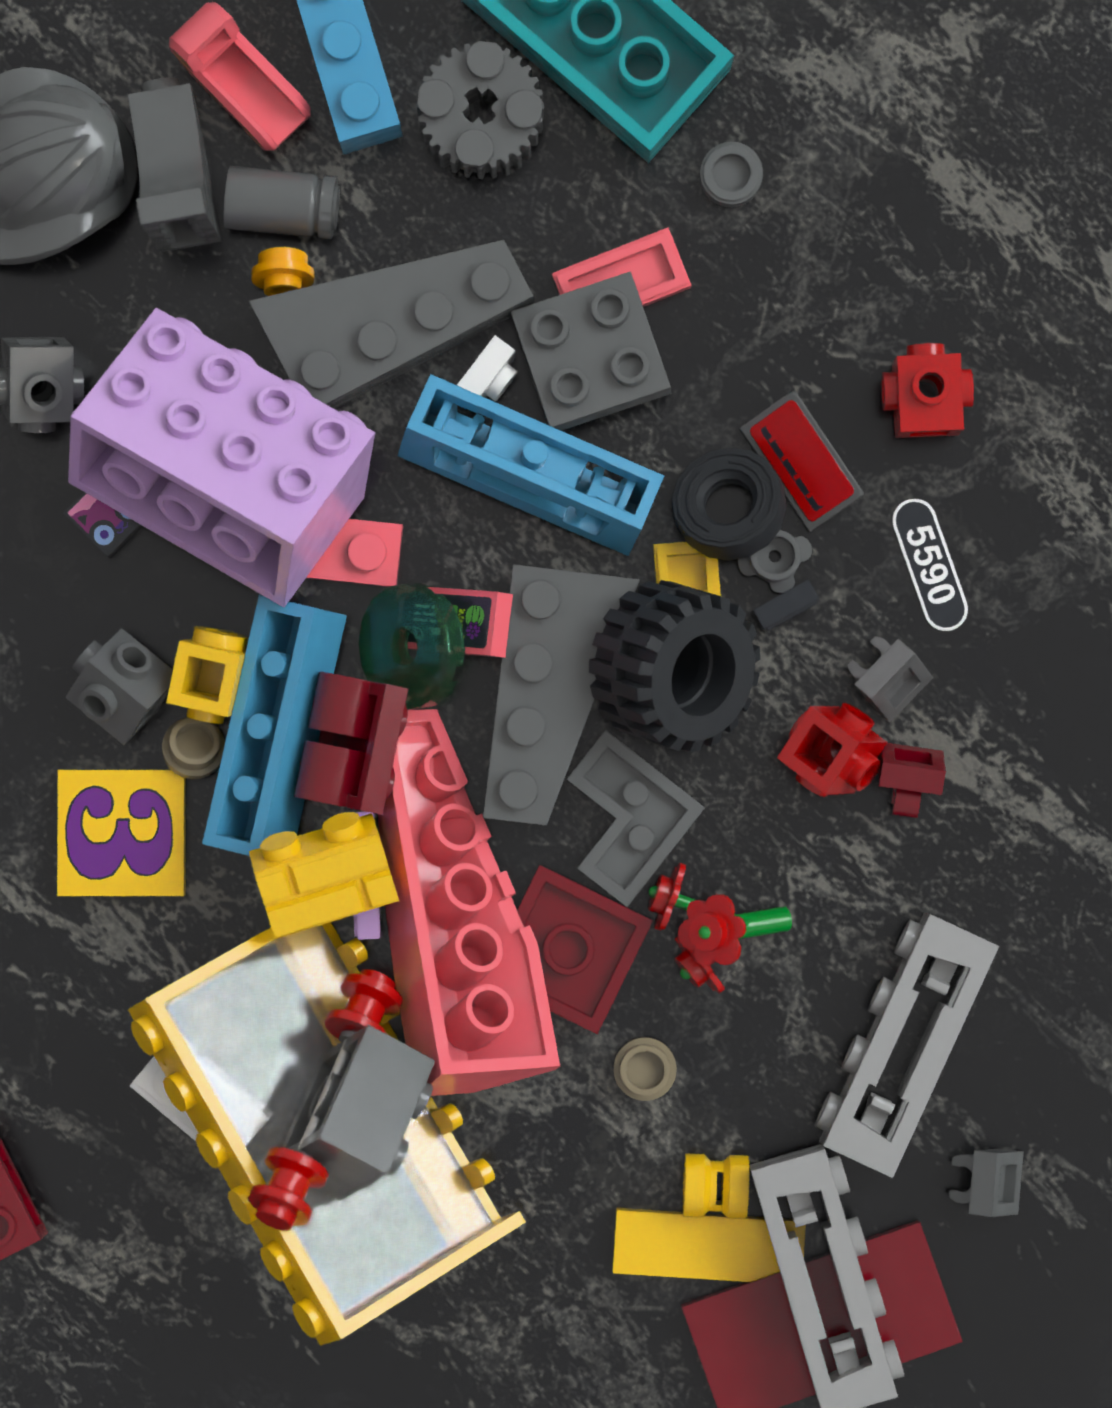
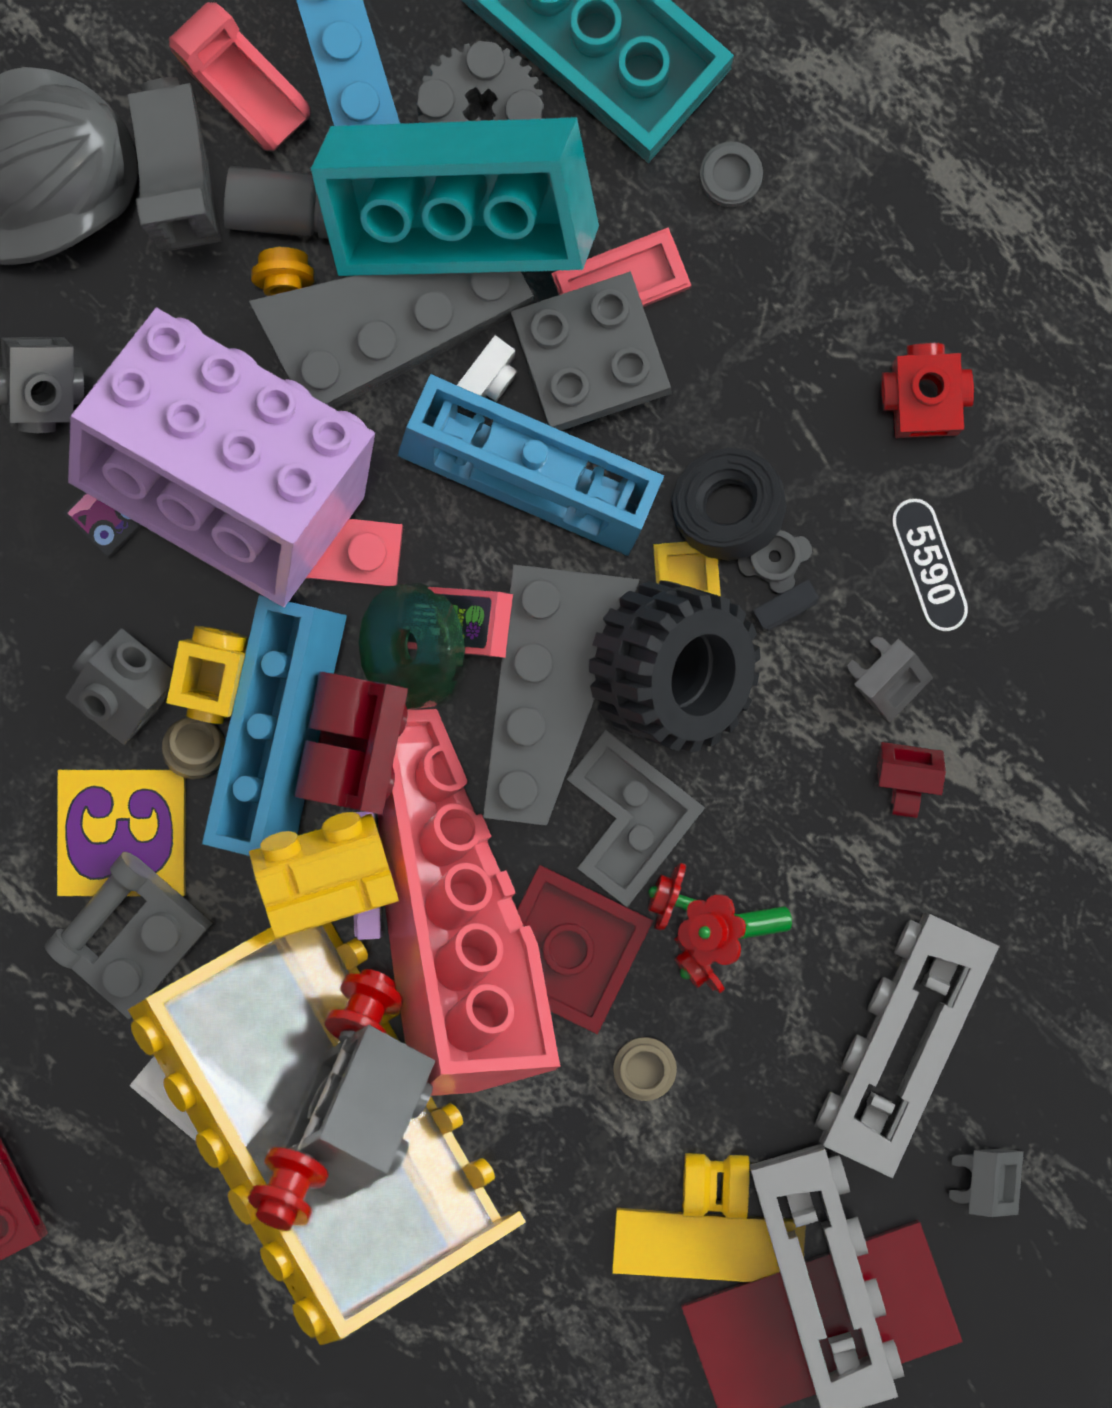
red slope [740,390,864,532] -> none
red brick [777,703,887,797] -> none
none -> dark grey plate [45,852,213,1019]
none -> teal brick [311,117,599,276]

